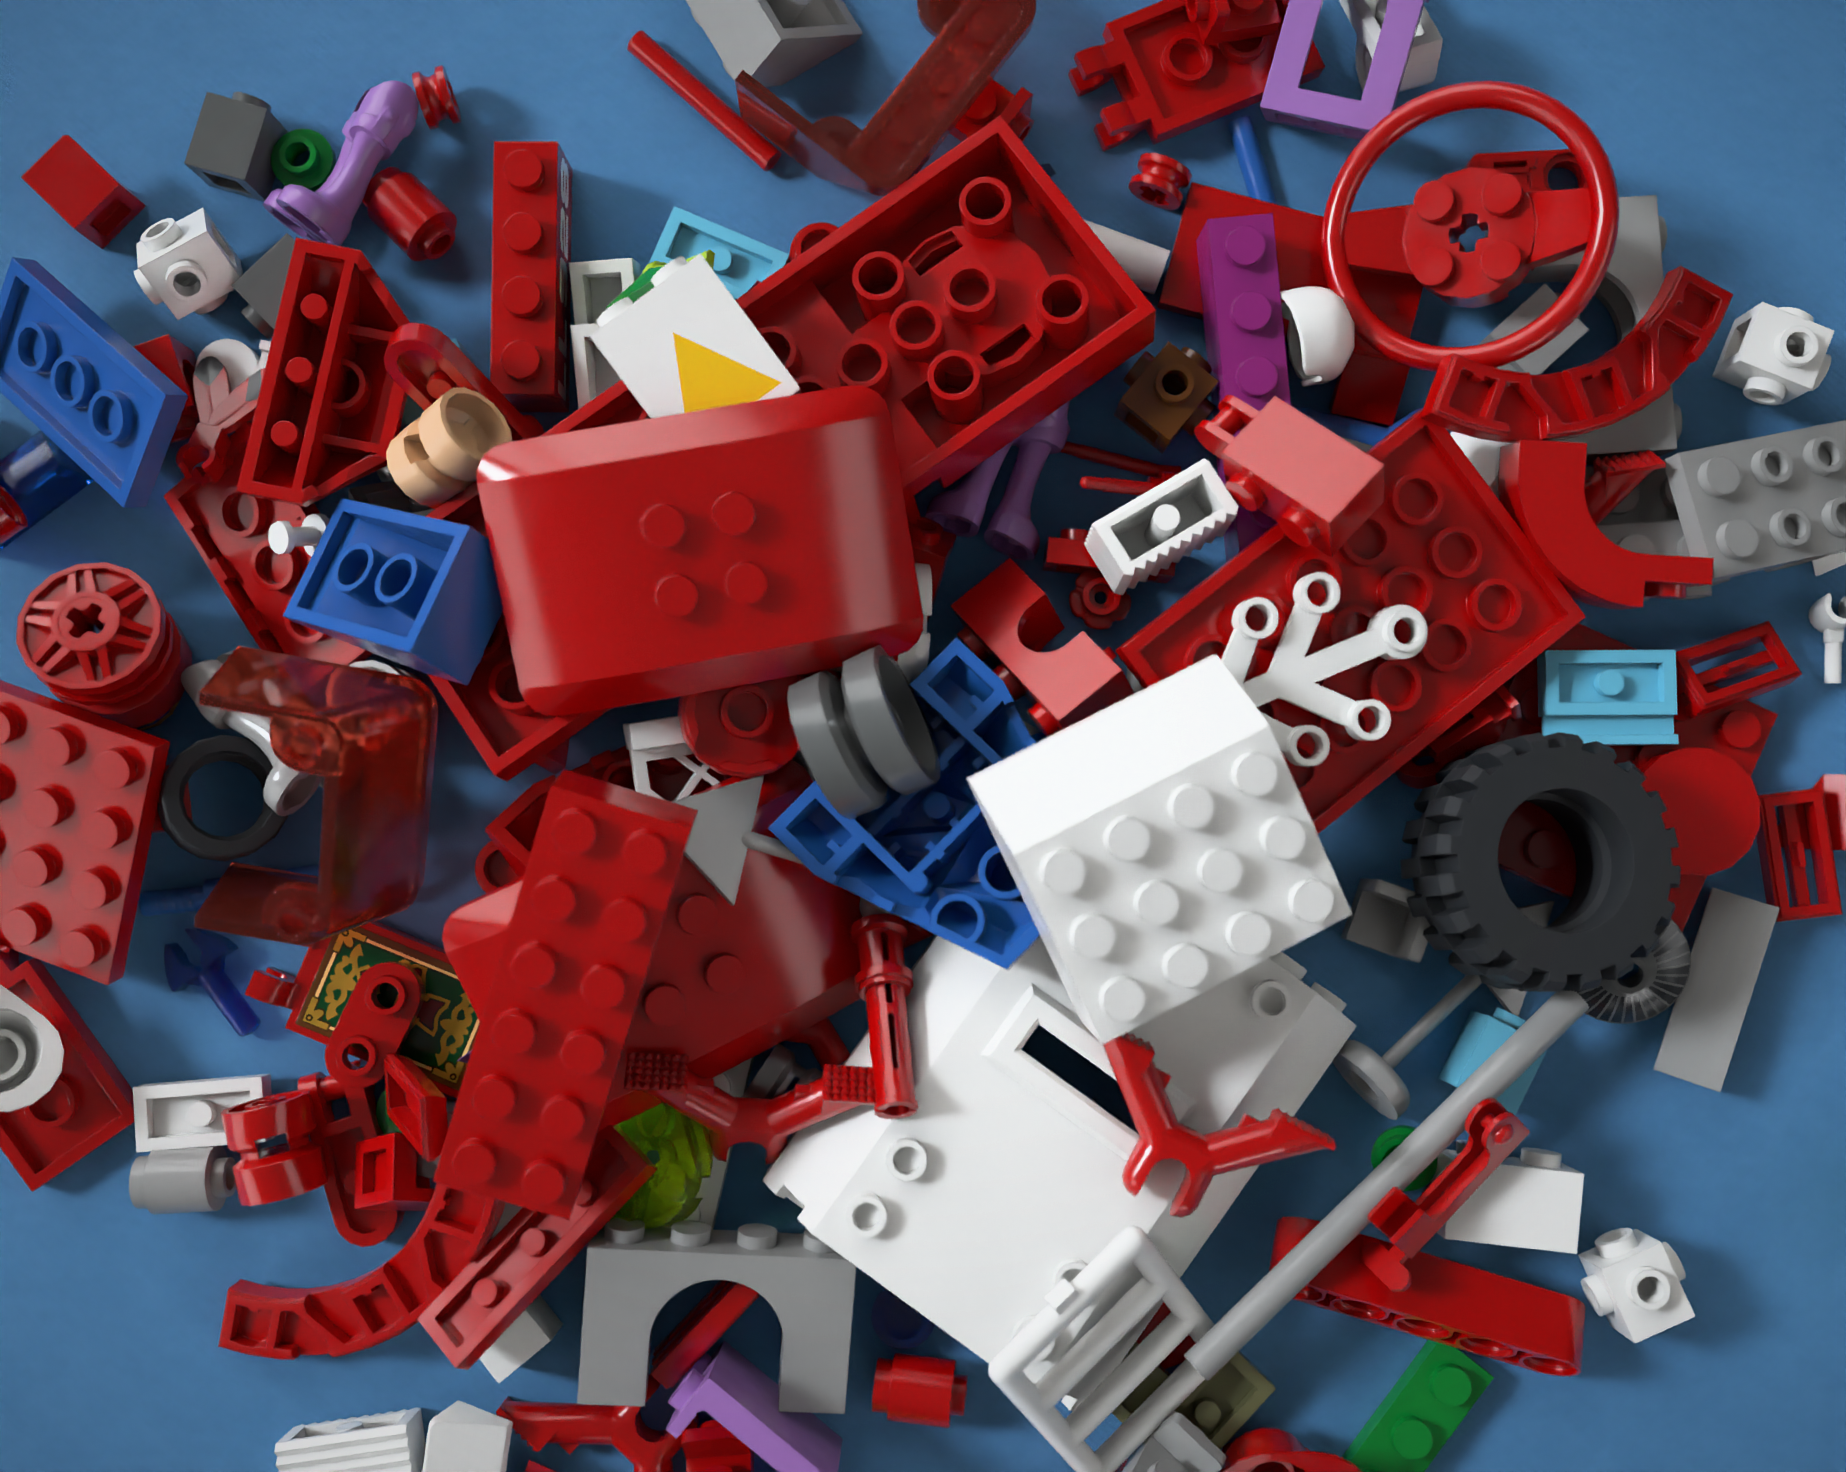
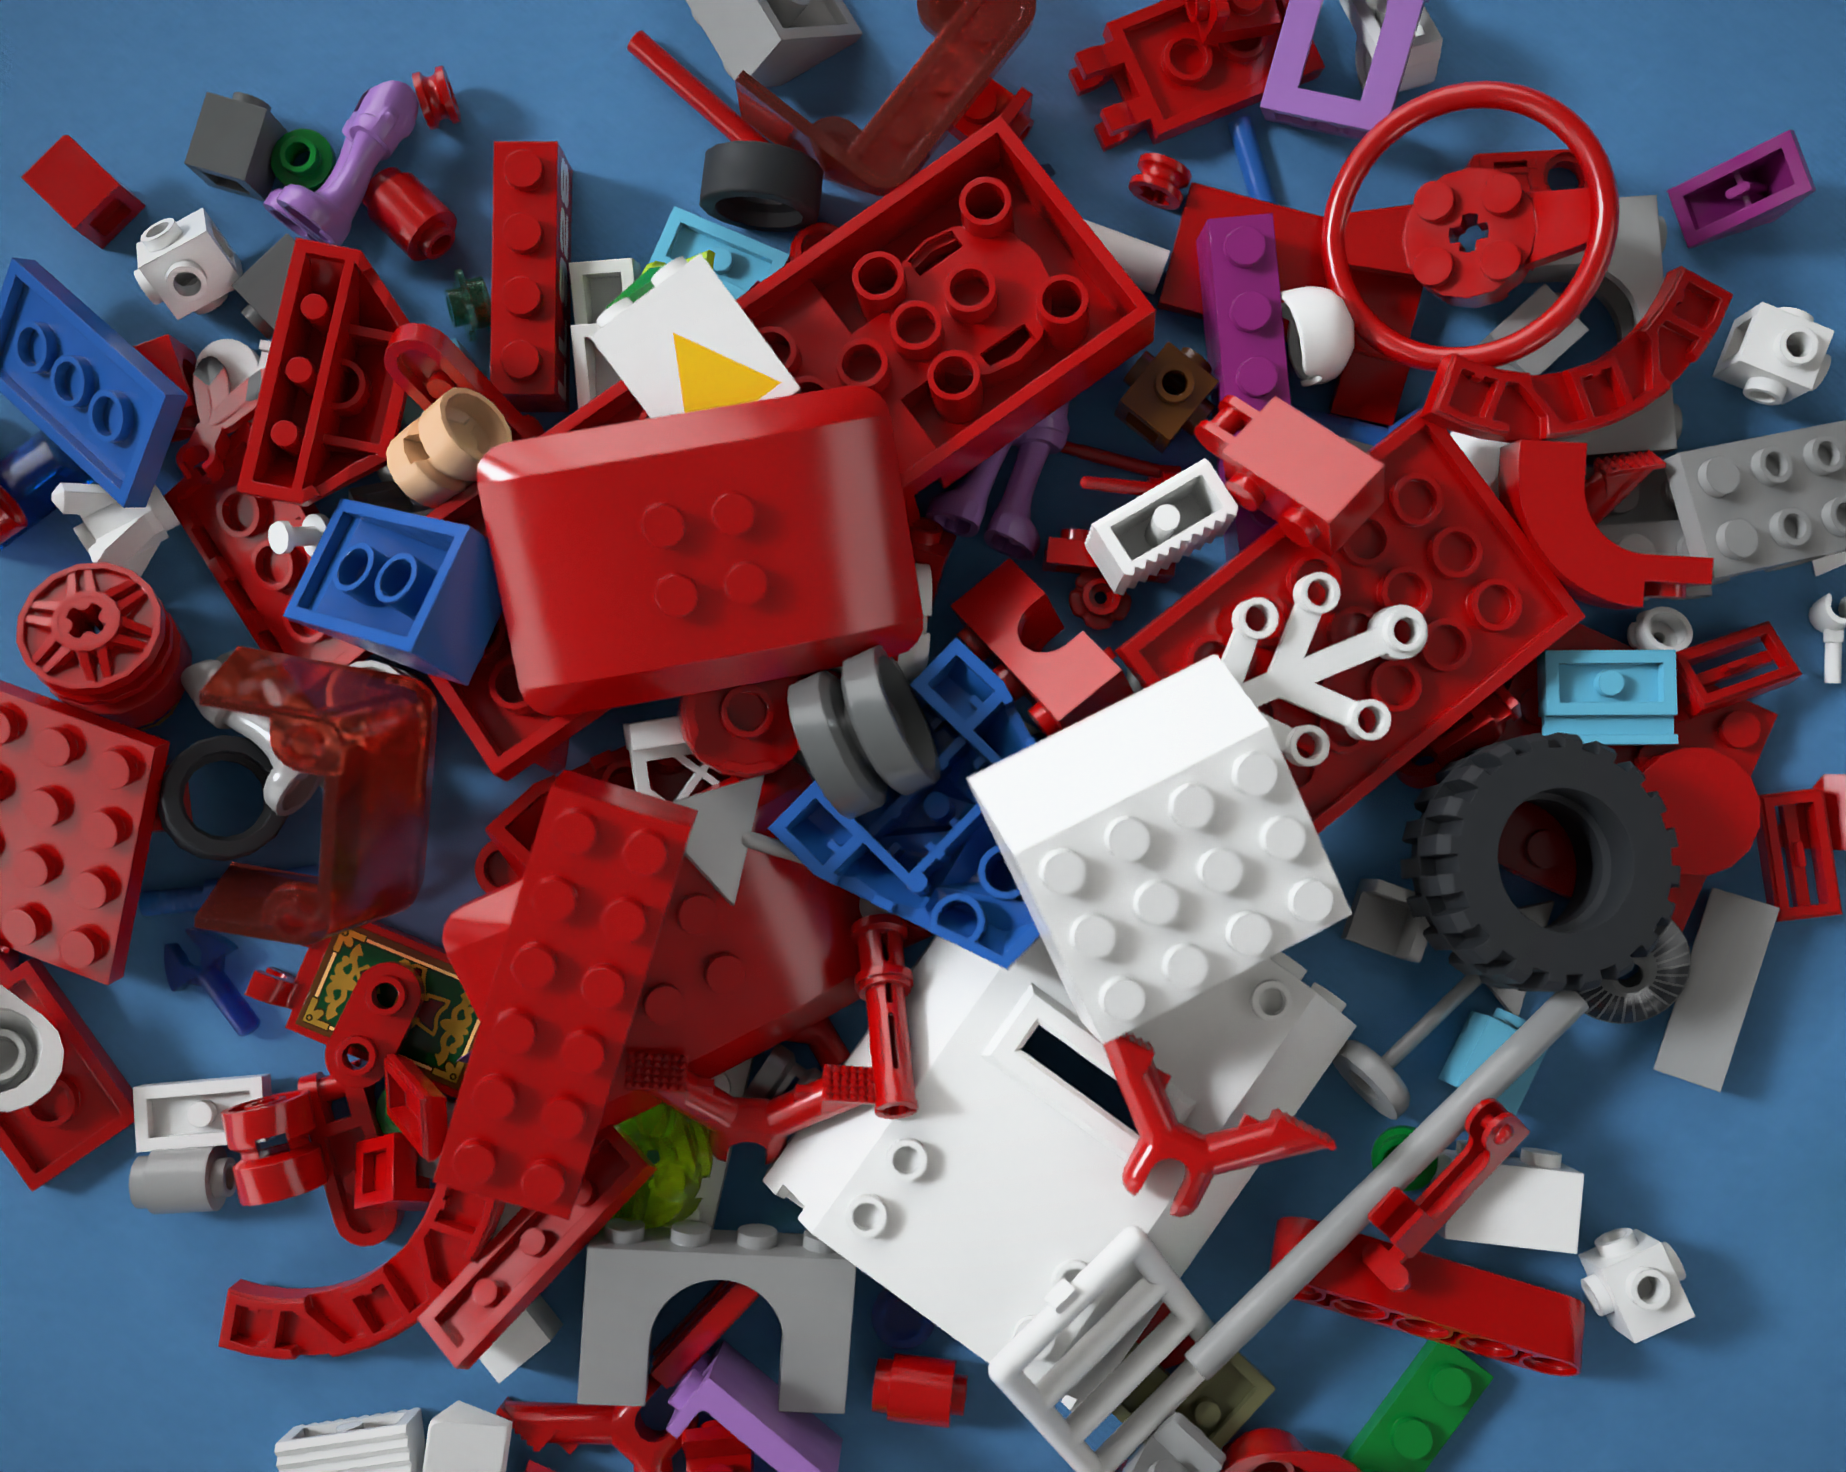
none -> white rock [51,483,180,577]
none -> plate [444,269,491,342]
none -> black tyre [699,141,824,232]
none -> white plate [1627,606,1693,652]
none -> magenta slope [1667,130,1816,248]

